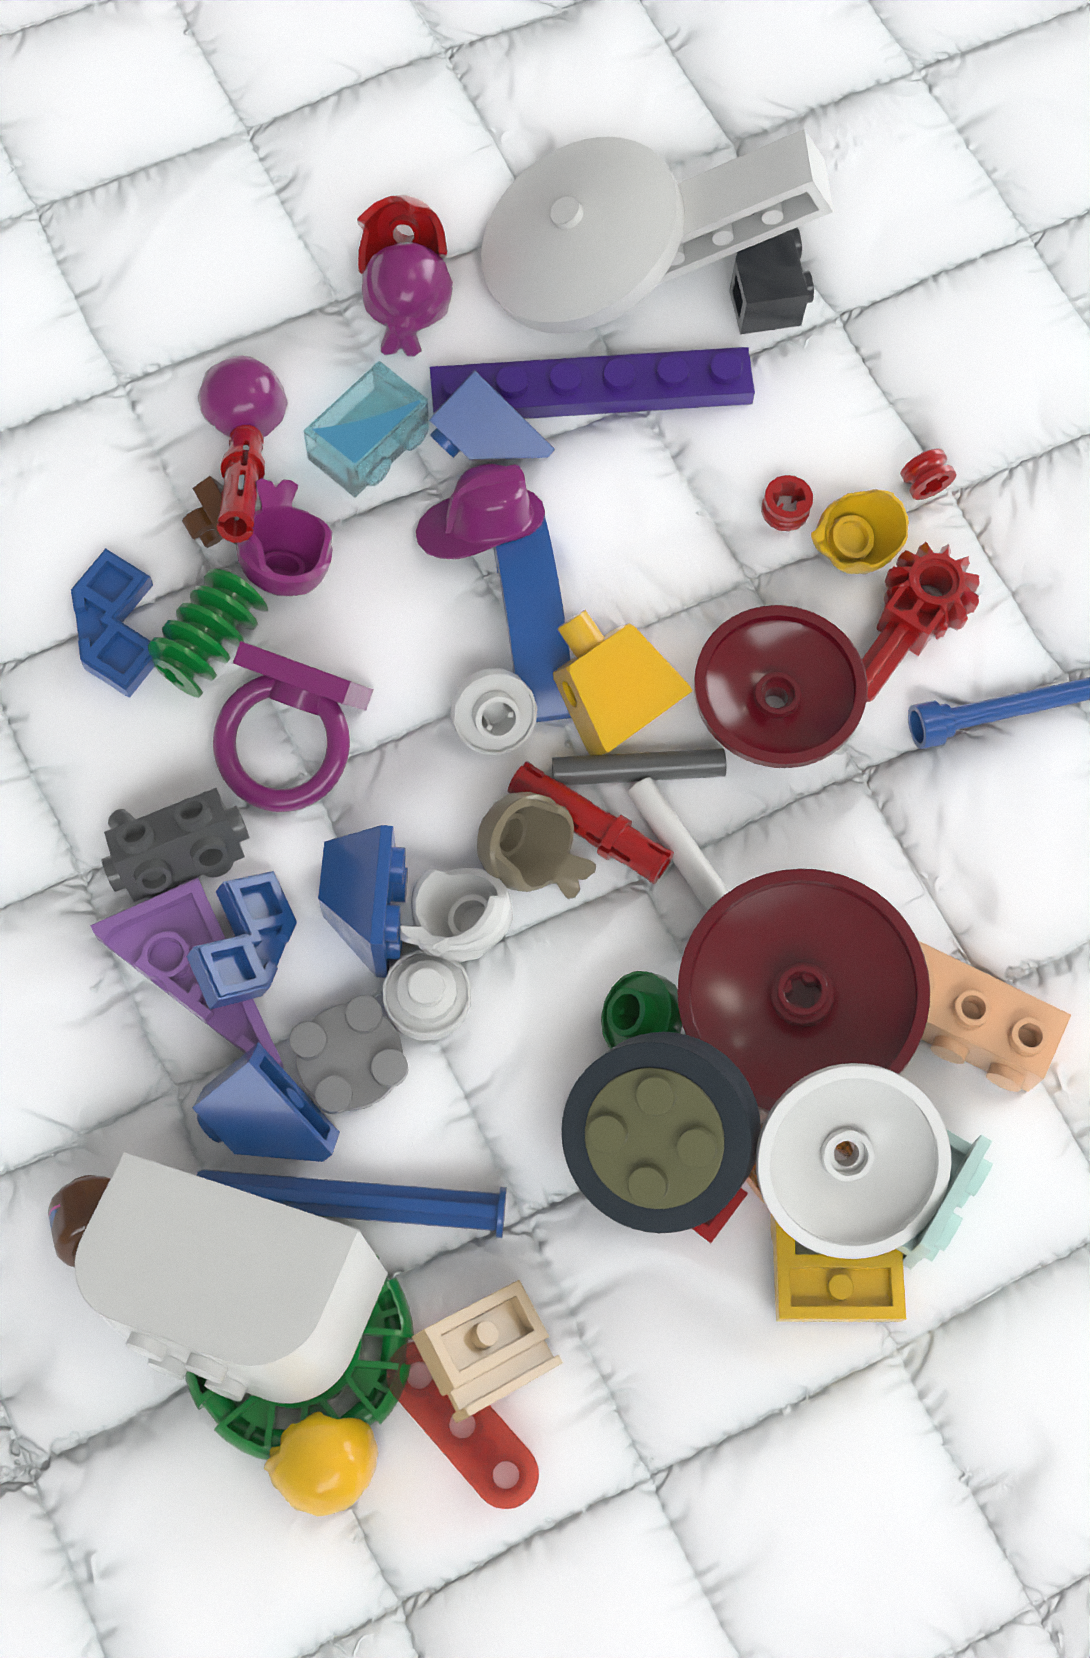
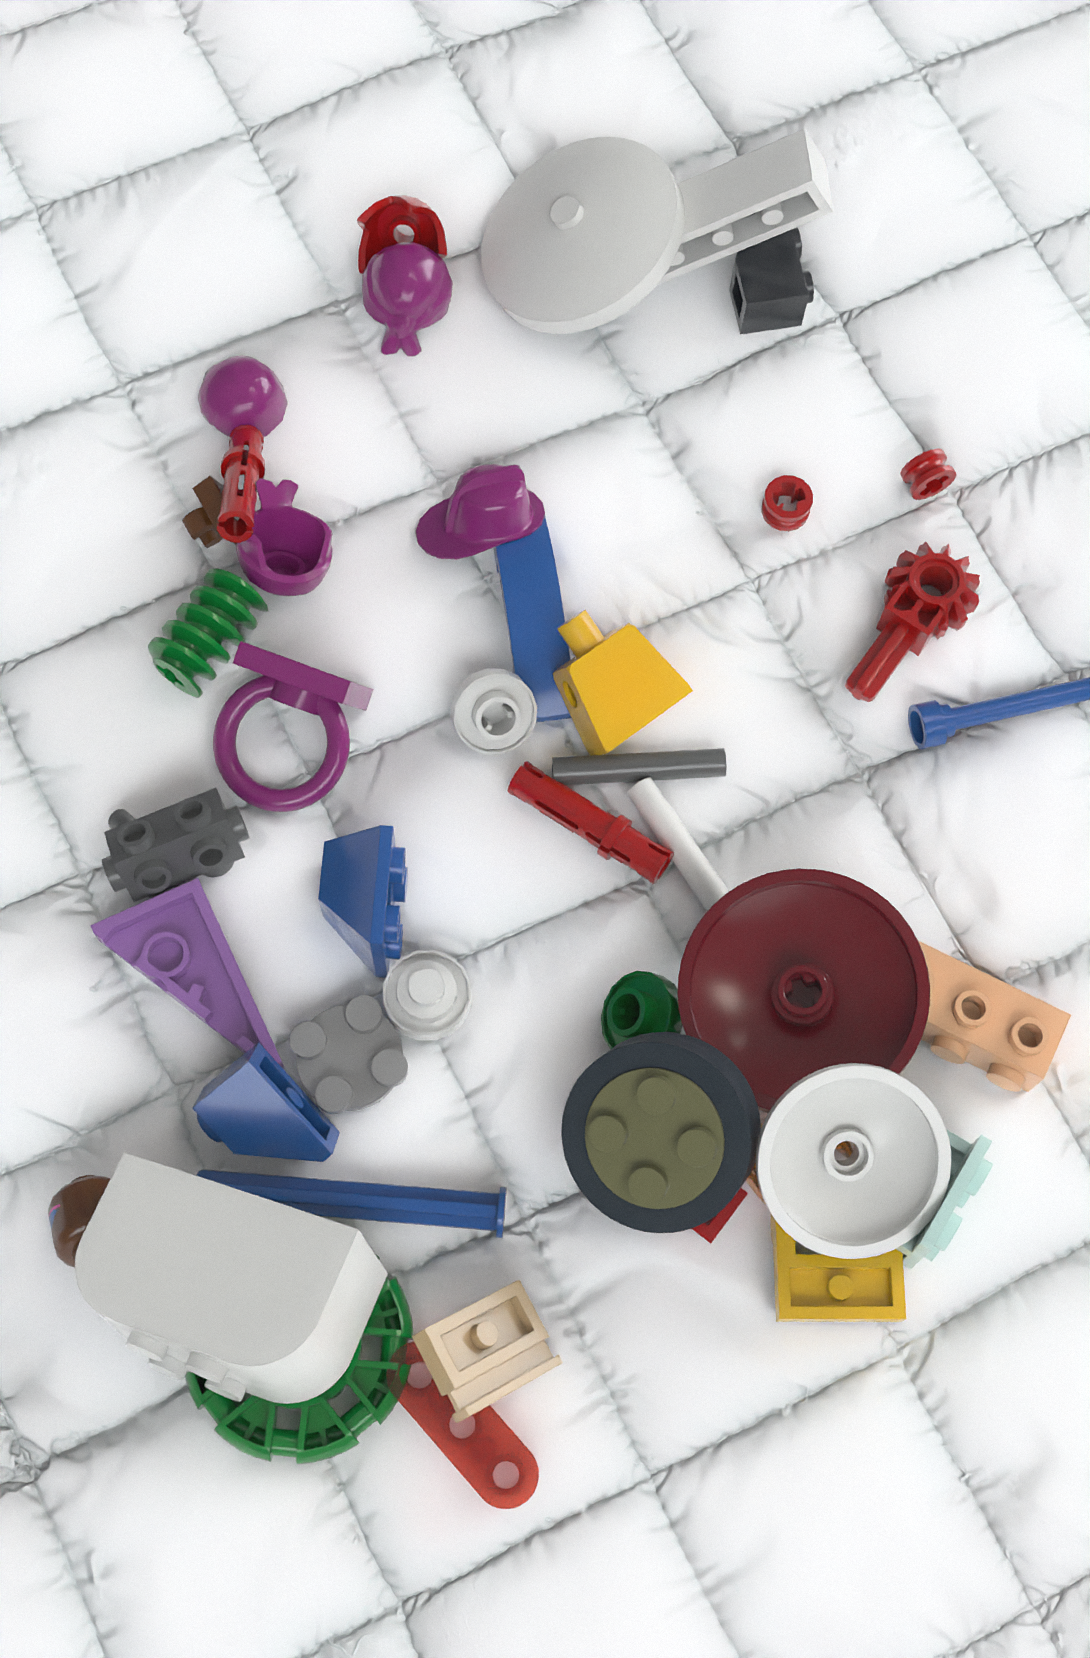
blue tile [71,548,155,698] -> none
blue tile [186,871,297,1010] -> none
yellow hair [264,1412,379,1517] -> none
clear light blue brick [303,360,429,498] -> none
white hat [400,868,513,963] -> none
slope [429,370,555,459] -> none
dark purple plate [430,347,755,419] -> none
dark tan hat [477,792,596,899] -> none
dark red dish [694,605,868,768] -> none
yellow hair [811,489,909,575] -> none

